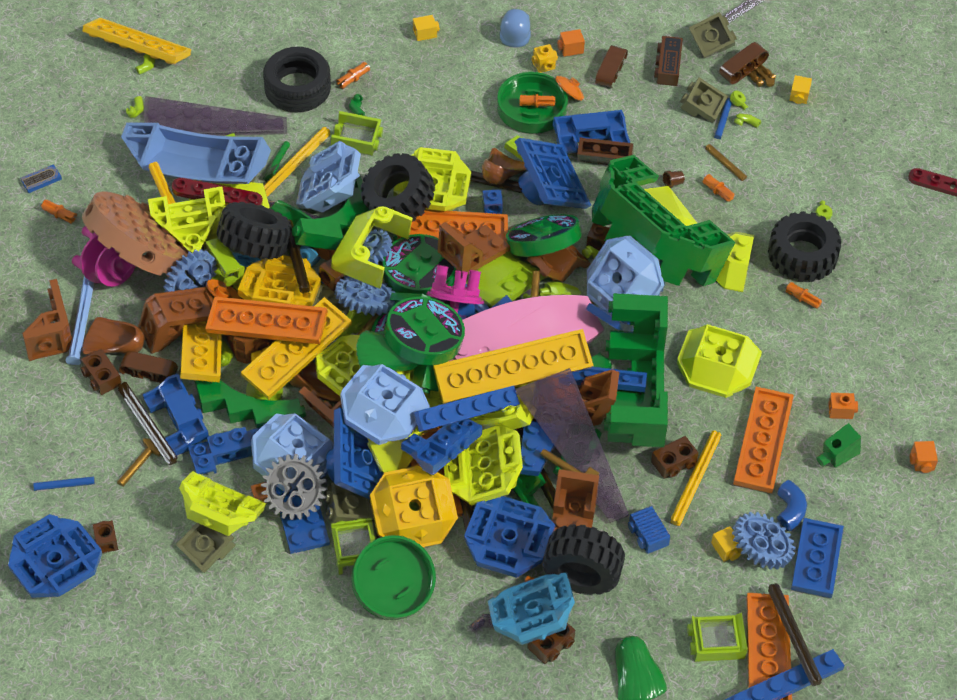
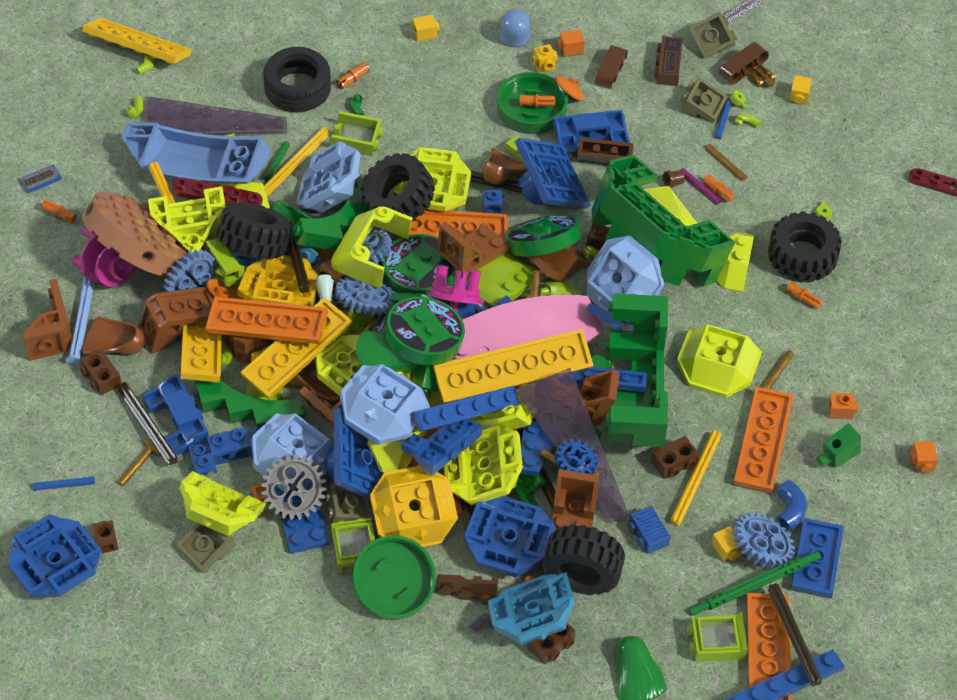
reddish brown beam [119,351,178,383] -> none
none -> light aqua cone [315,275,334,303]
none -> reddish brown wing [436,574,499,605]
none -> blue gear [554,439,599,474]
none -> magenta piece [680,168,722,205]
none -> green axle [689,551,821,616]
none -> pearl gold bar [762,350,794,389]

